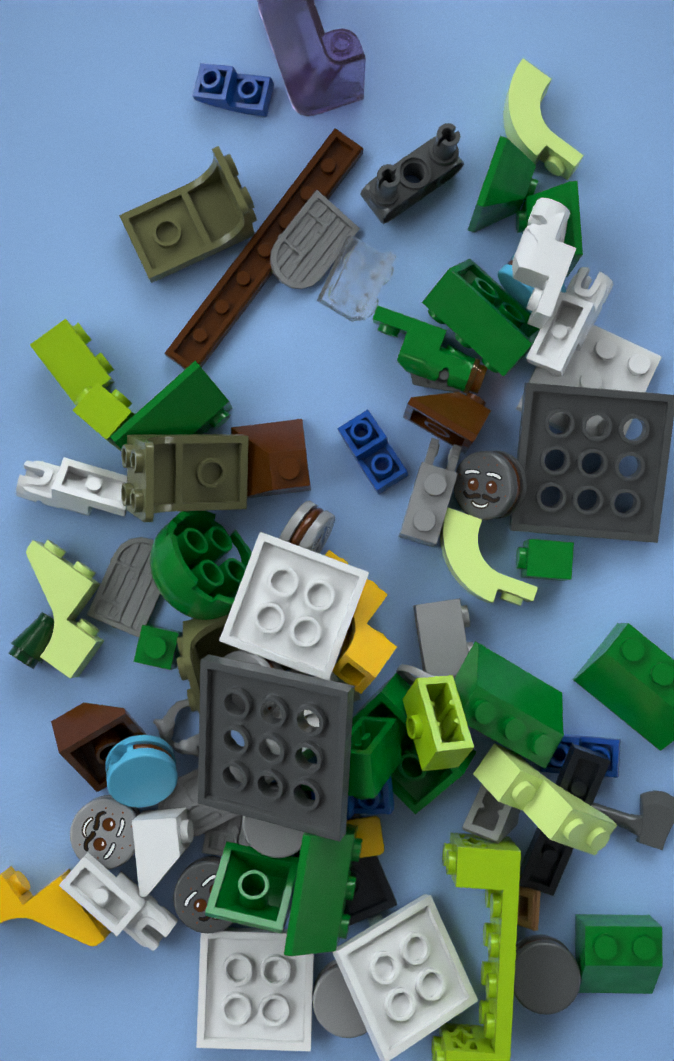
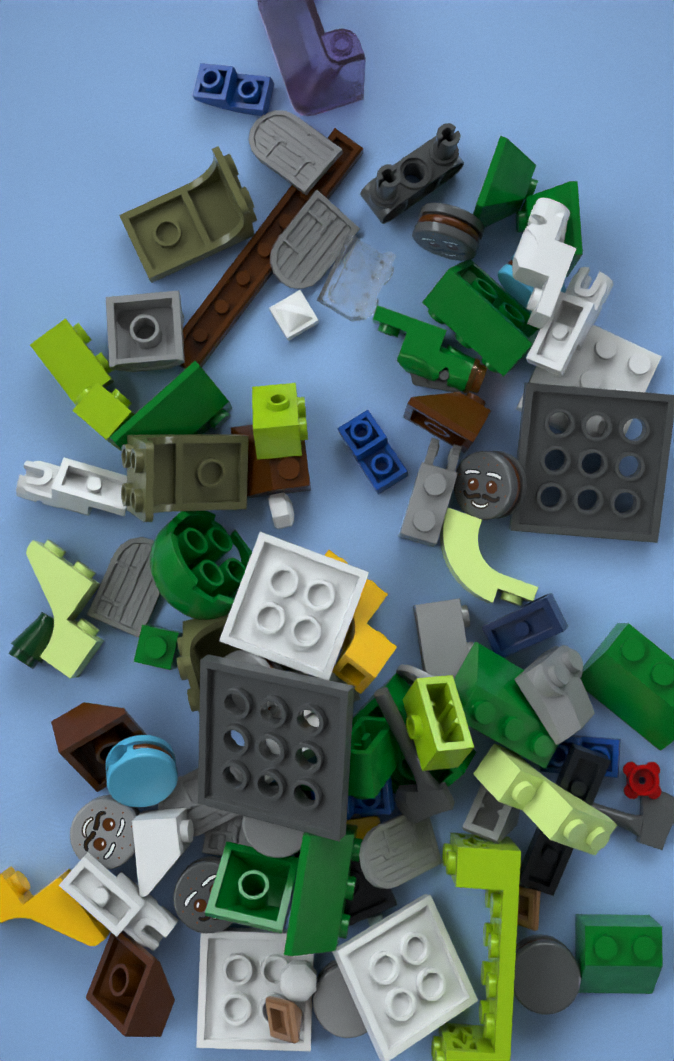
light grey piece [153,699,199,757] -> none
light grey head [279,501,335,553] -> none
yellowish green arch [503,58,584,180] -> none
green brick [516,539,574,581] -> none
none -> reddish brown slope [86,930,175,1037]
none -> light grey slope [106,290,185,372]
none -> light grey window [249,110,343,195]
none -> lime brick [252,383,308,460]
none -> medium nougat slope [265,996,302,1044]
none -> white tile [268,492,295,529]
none -> white tile [269,290,319,341]
none -> white tile [281,960,317,1001]
none -> light grey window [359,814,442,889]
none -> dark grey piece [374,687,455,823]
none -> dark grey head [412,203,485,261]
none -> dark blue plate [481,593,568,658]
none -> light grey slope [514,645,595,745]
none -> red plate [622,762,662,799]

